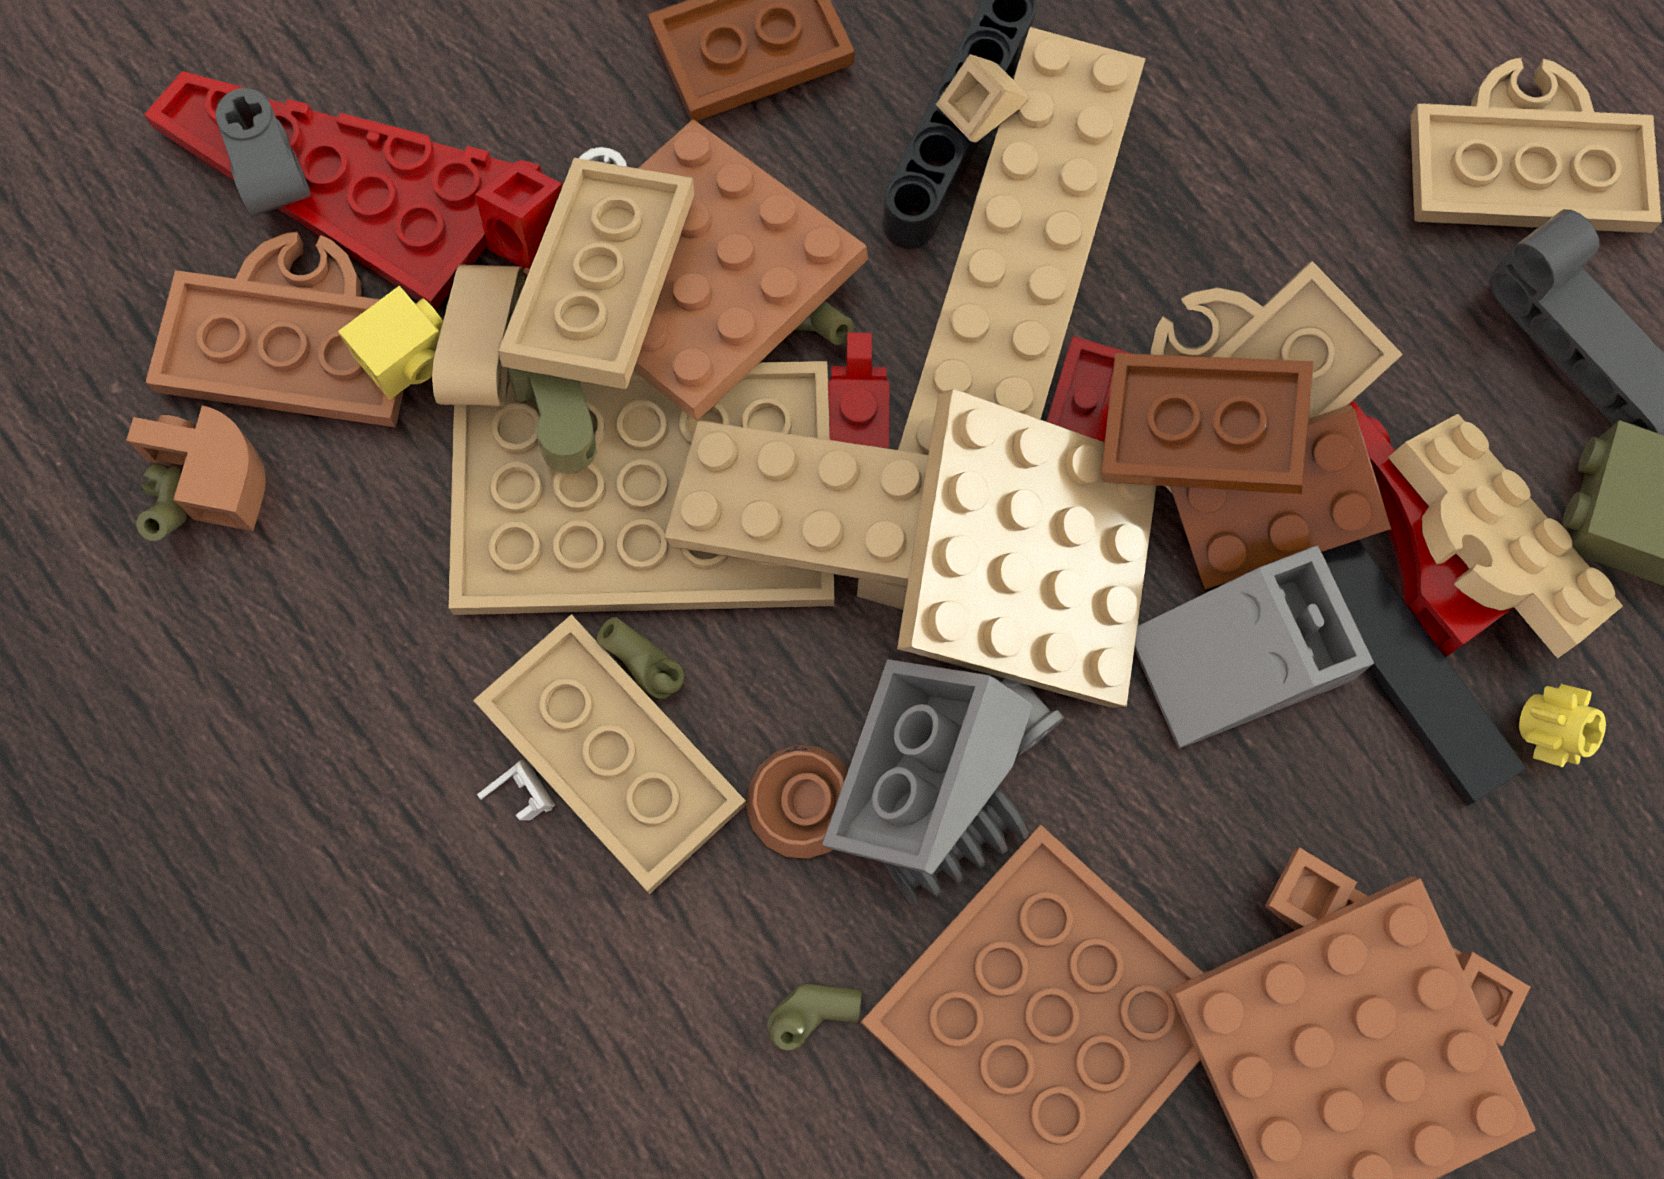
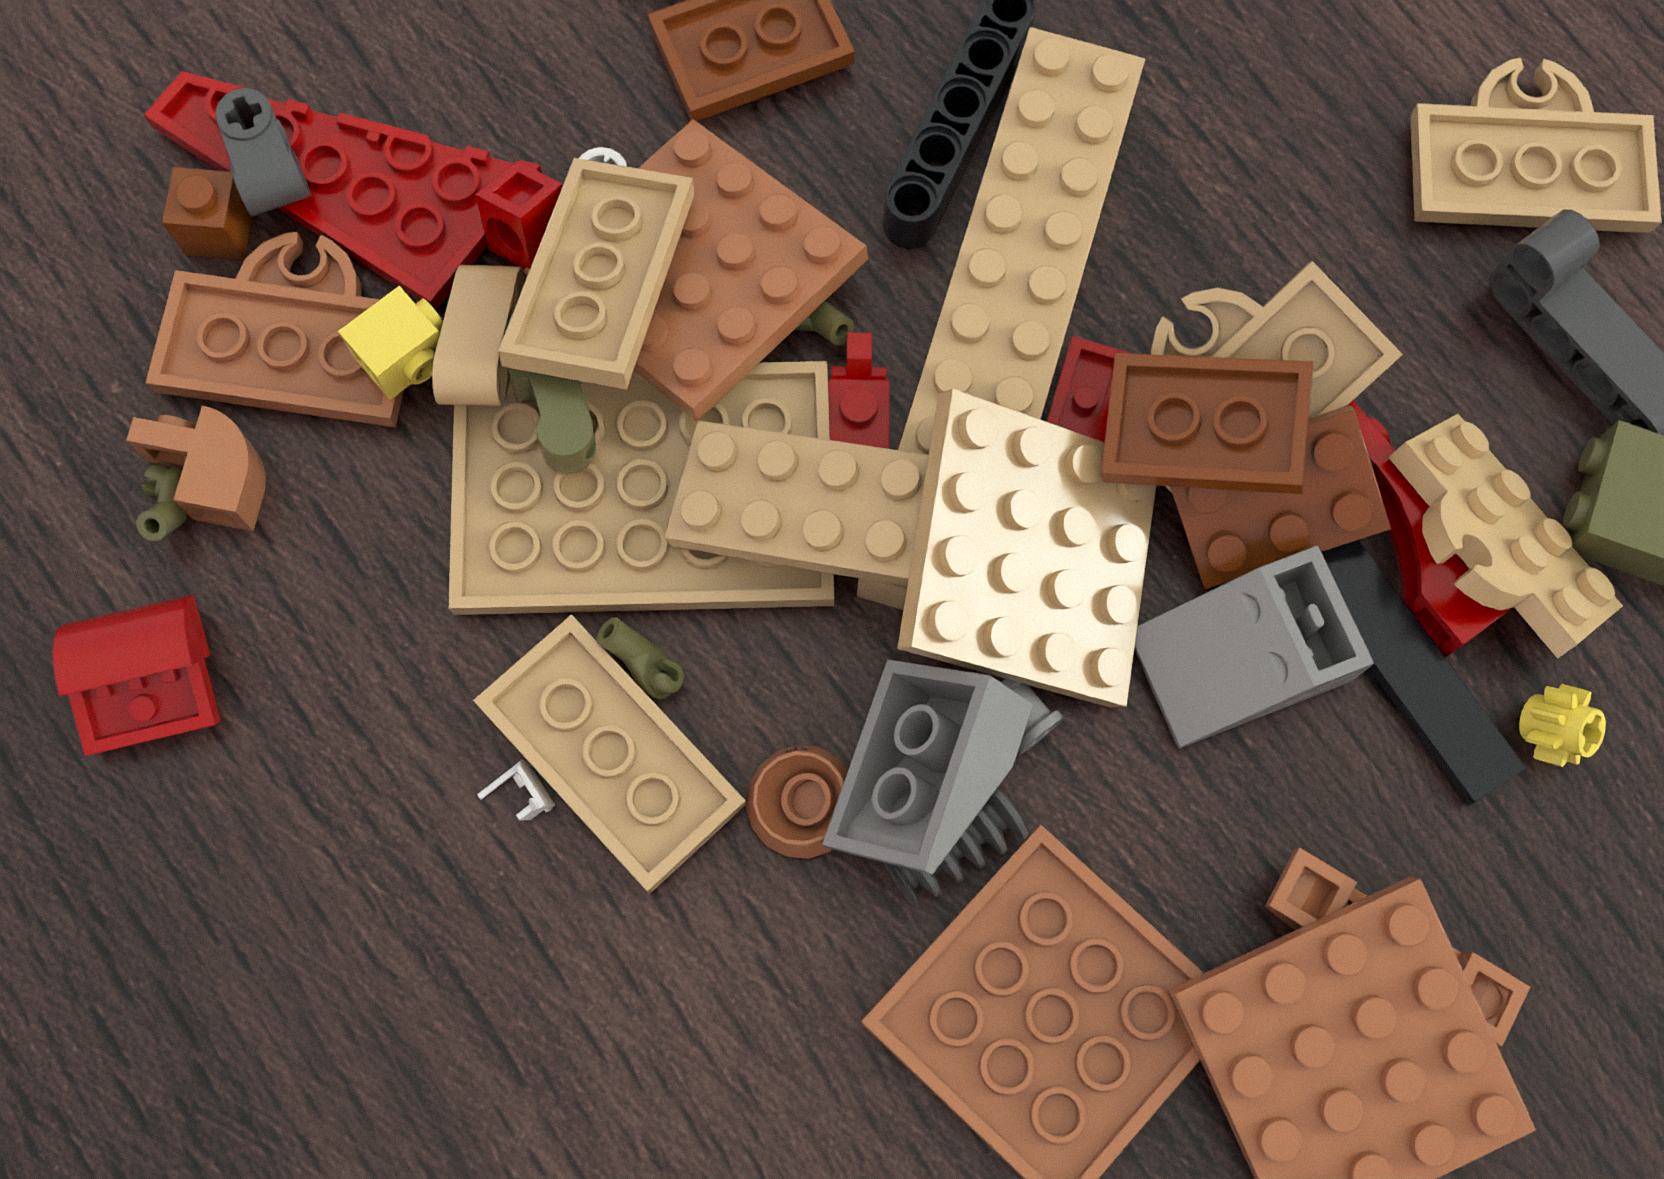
olive arm [767,983,862,1051] -> none
tan slope [936,54,1029,142] -> none
none -> red brick [53,594,221,756]
none -> dark orange brick [162,167,252,260]

